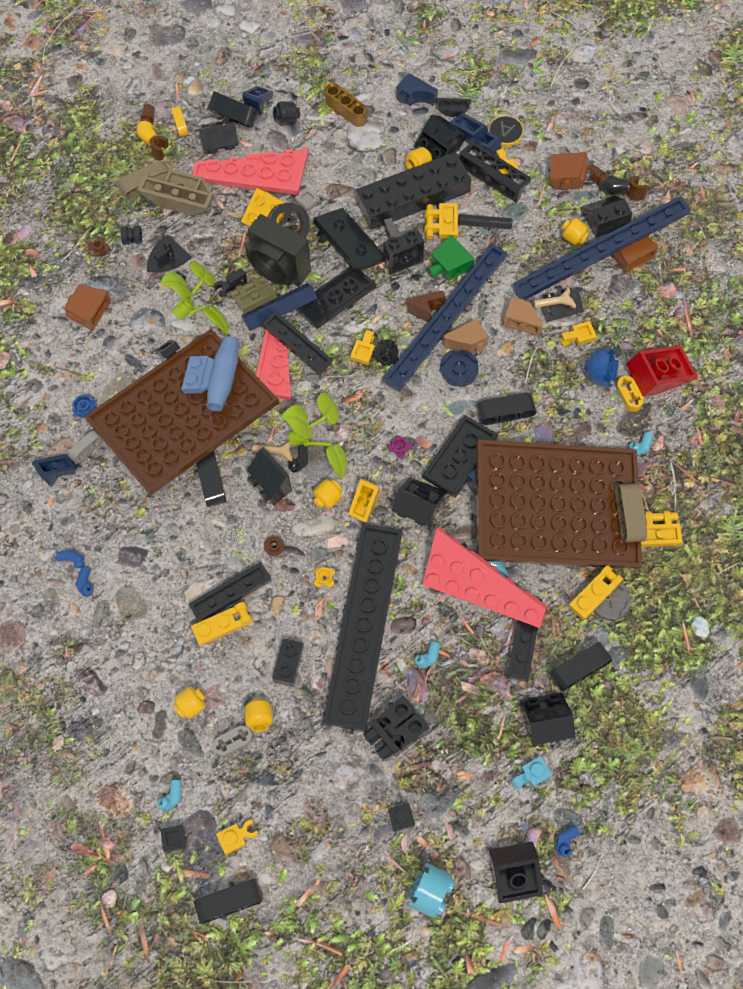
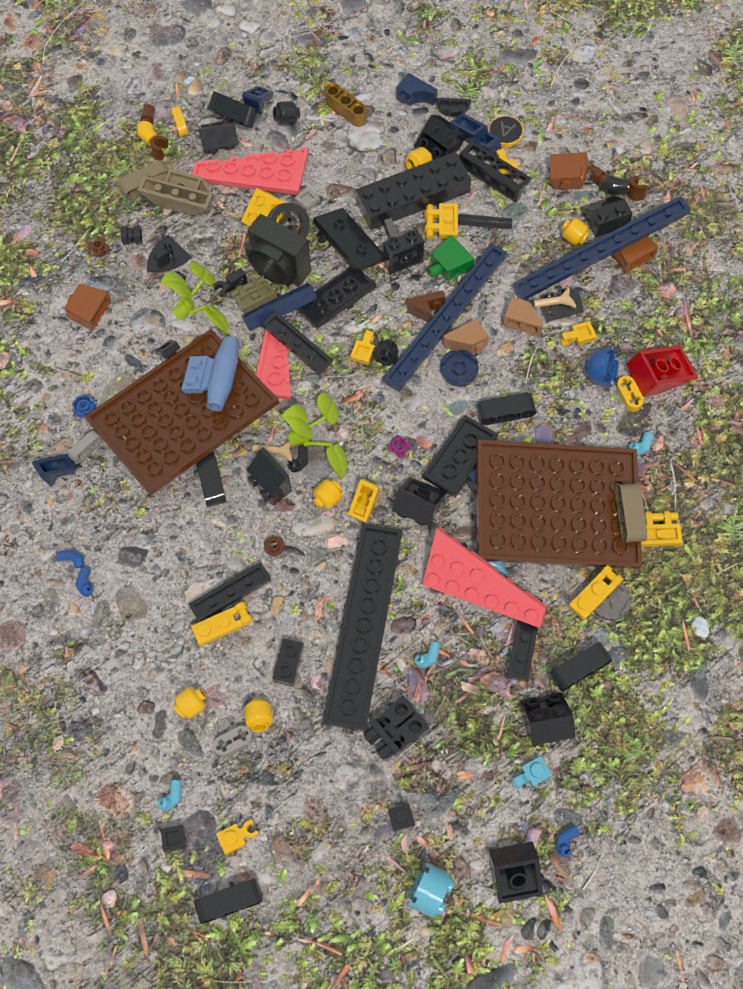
yellow plate [314,567,335,588] -> none

